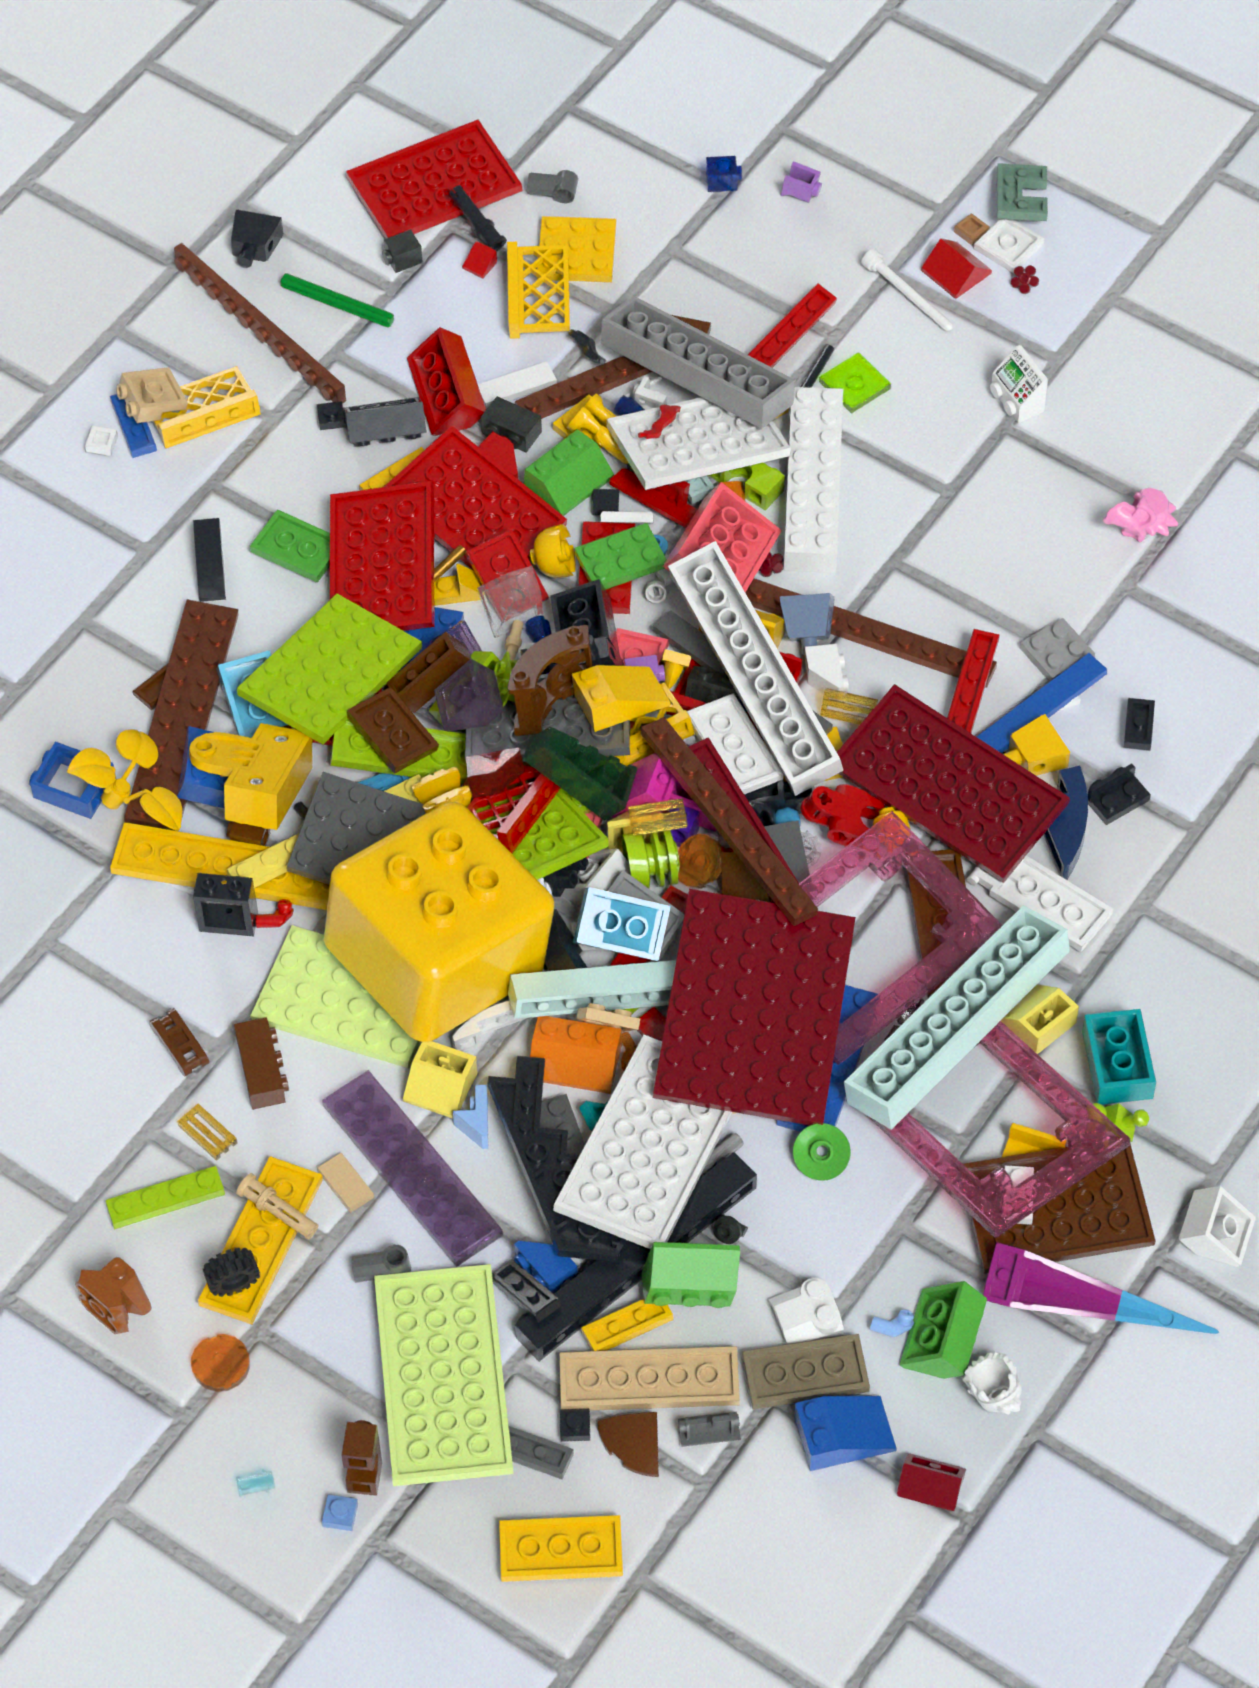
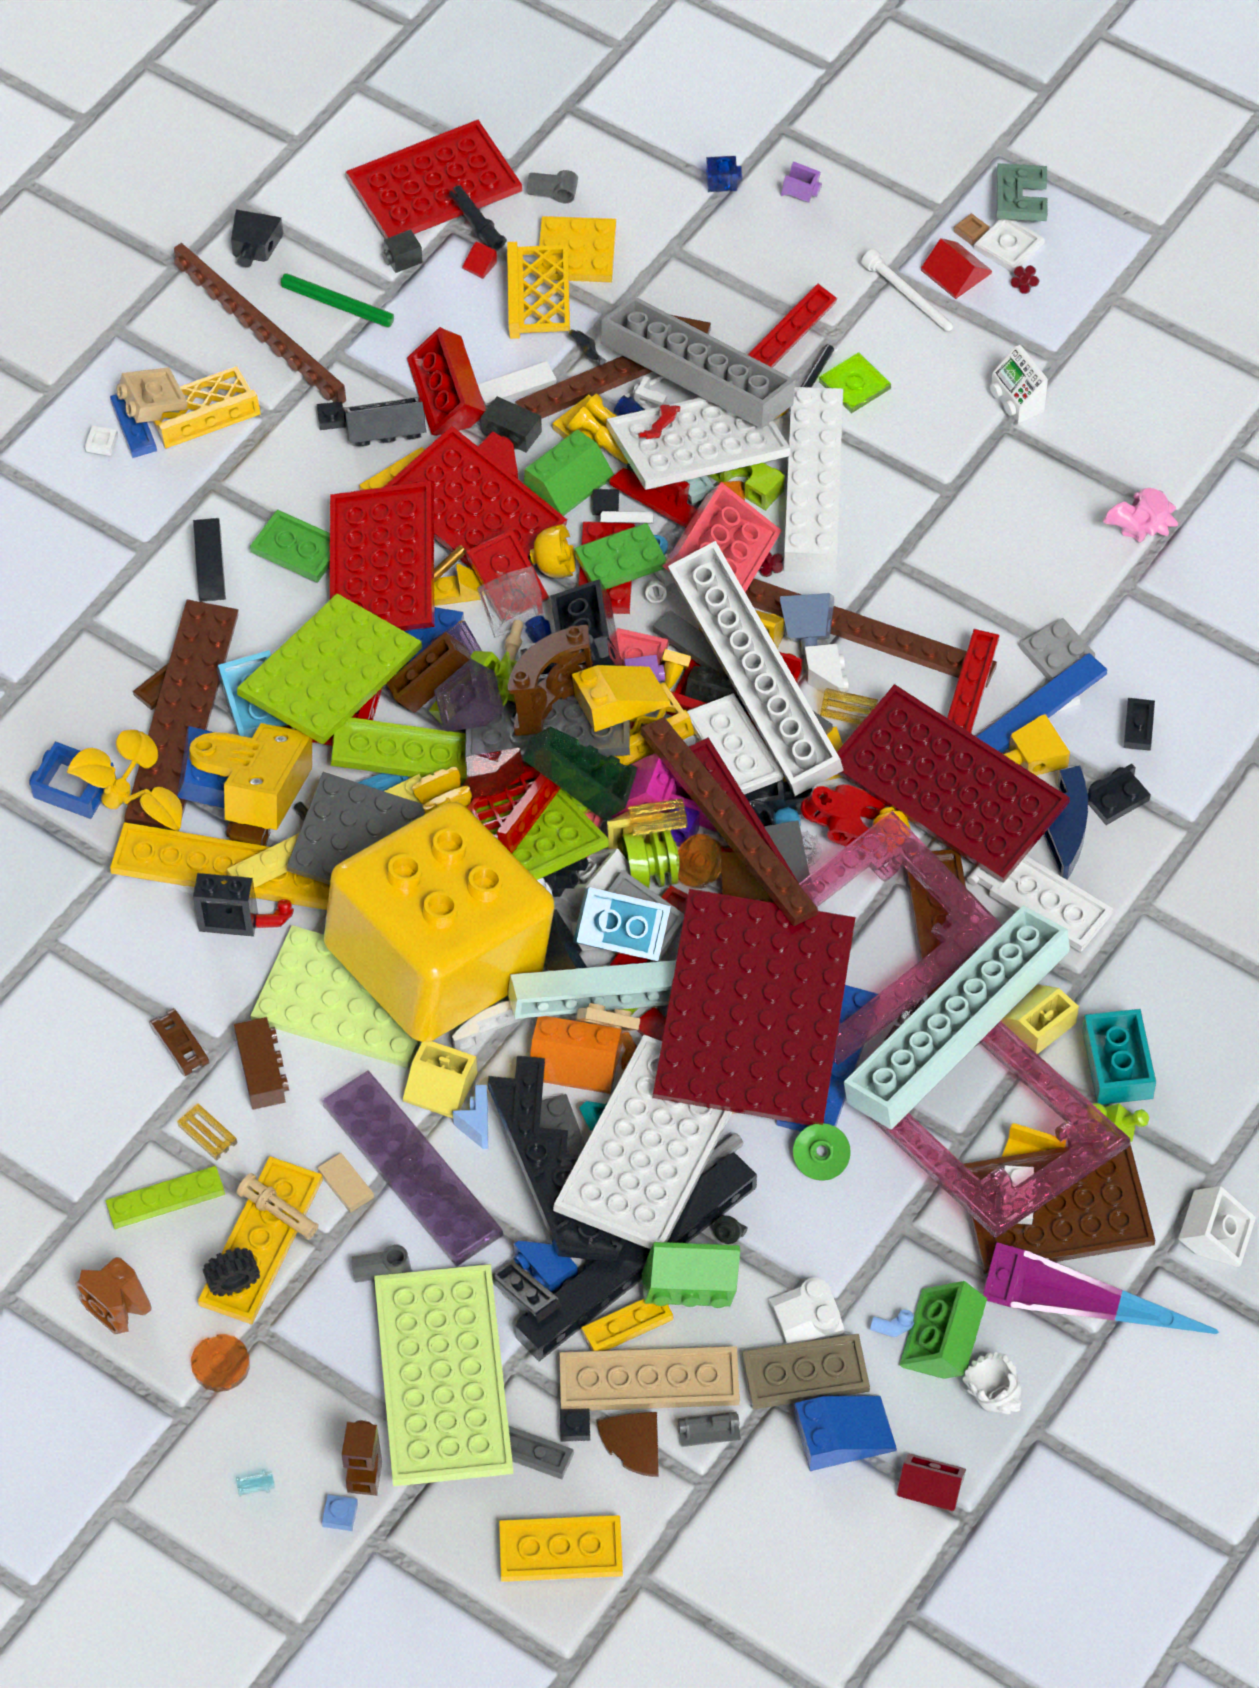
reddish brown plate [347,687,439,774] -> none

